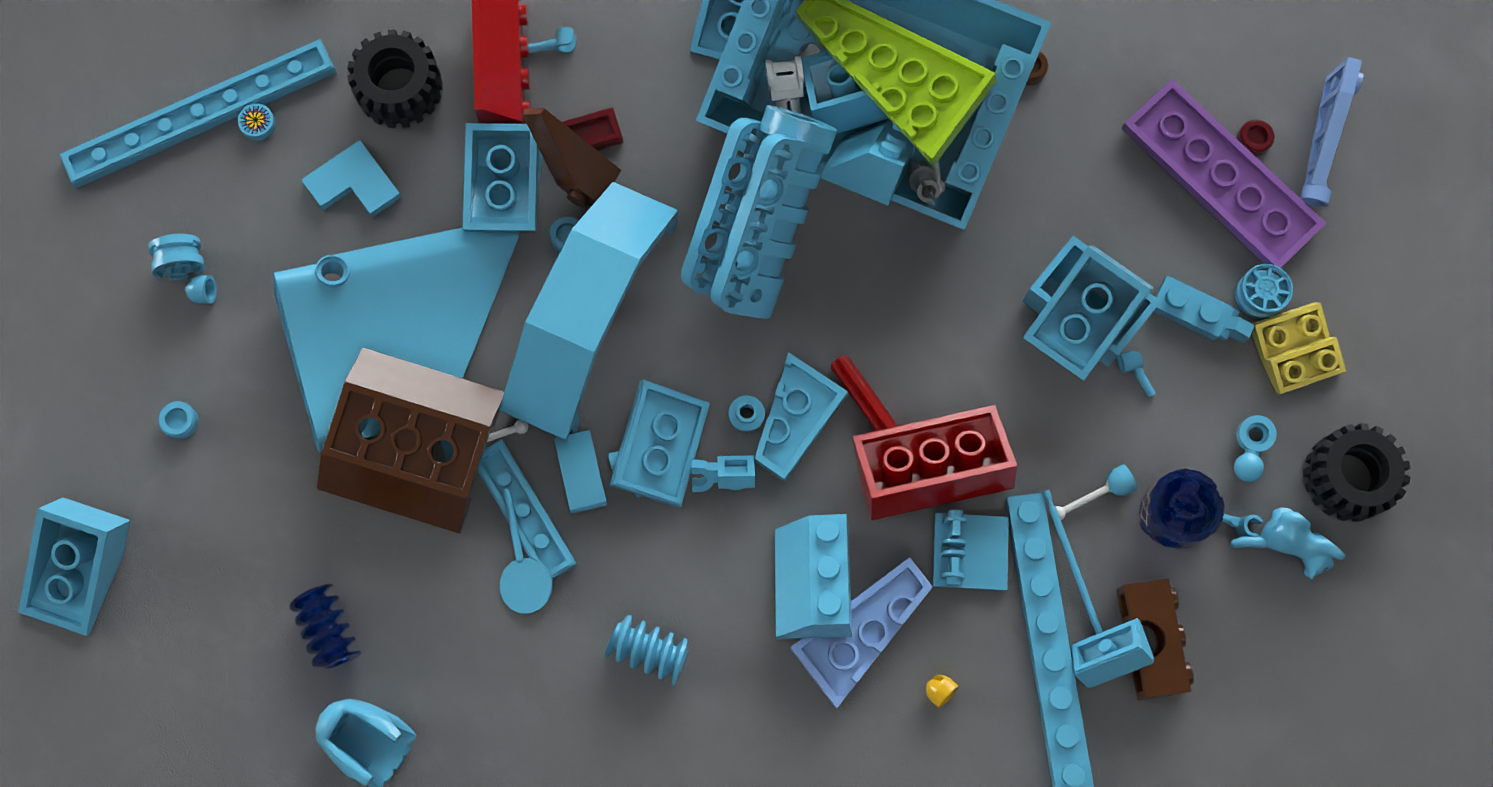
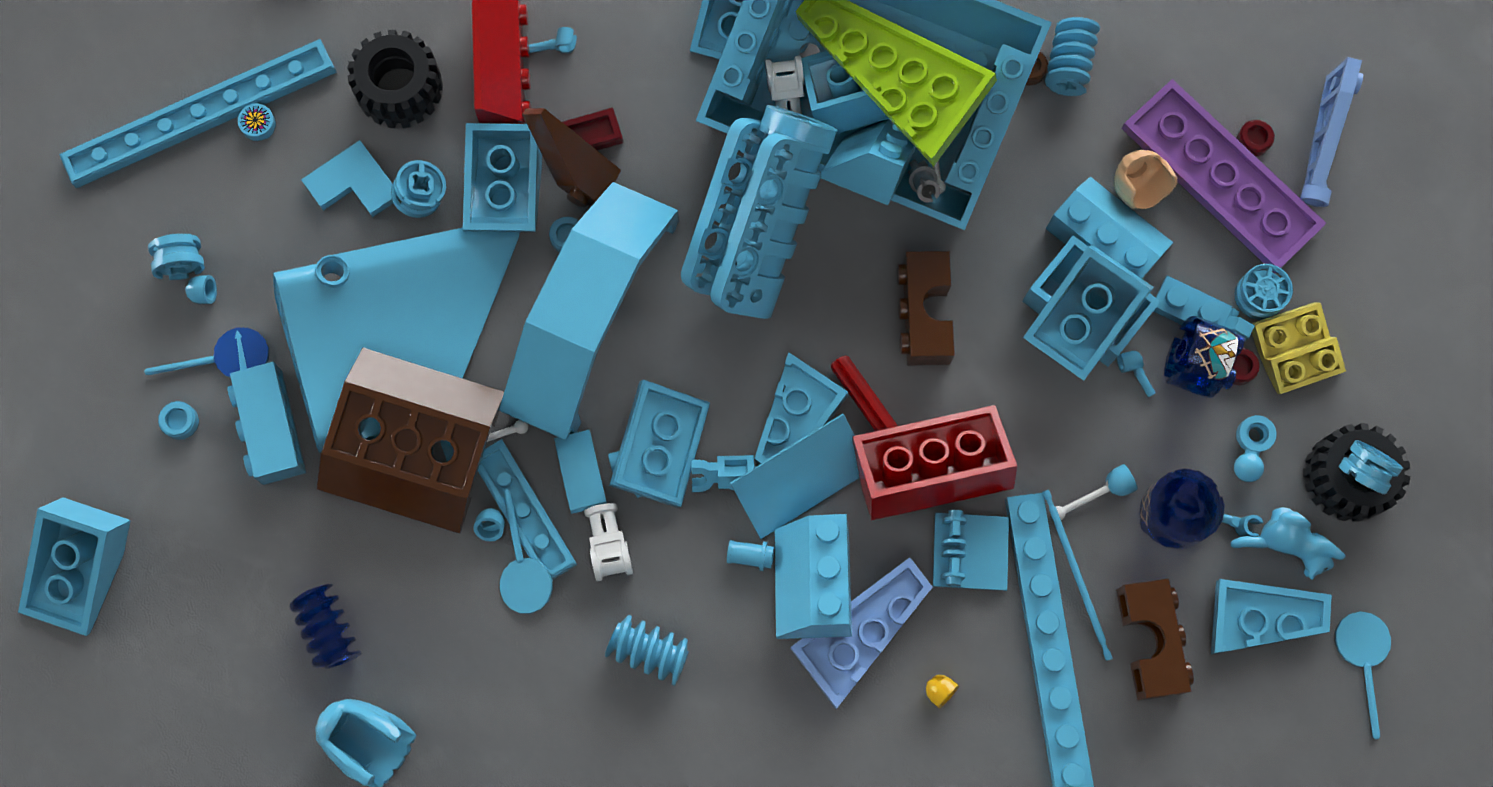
medium azure plate [728,395,765,432] -> none
medium azure slope [1071,618,1154,688] -> none
none -> blue piece [144,327,269,378]
none -> medium azure brick [227,362,306,485]
none -> medium azure wheel [391,160,446,218]
none -> medium azure hinge [473,508,505,541]
none -> white connector [584,503,633,582]
none -> medium azure pin [727,540,774,571]
none -> medium azure window [730,413,860,539]
none -> reddish brown arch [897,251,955,366]
none -> medium azure piece [1045,17,1100,96]
none -> medium azure slope [1046,177,1173,279]
none -> light nougat hair [1114,150,1178,209]
none -> clear blue brick [1164,316,1245,398]
none -> medium azure wing [1211,579,1332,655]
none -> dark red tile [1224,348,1260,386]
none -> medium azure piece [1335,611,1391,740]
none -> medium azure wheel [1339,440,1403,494]

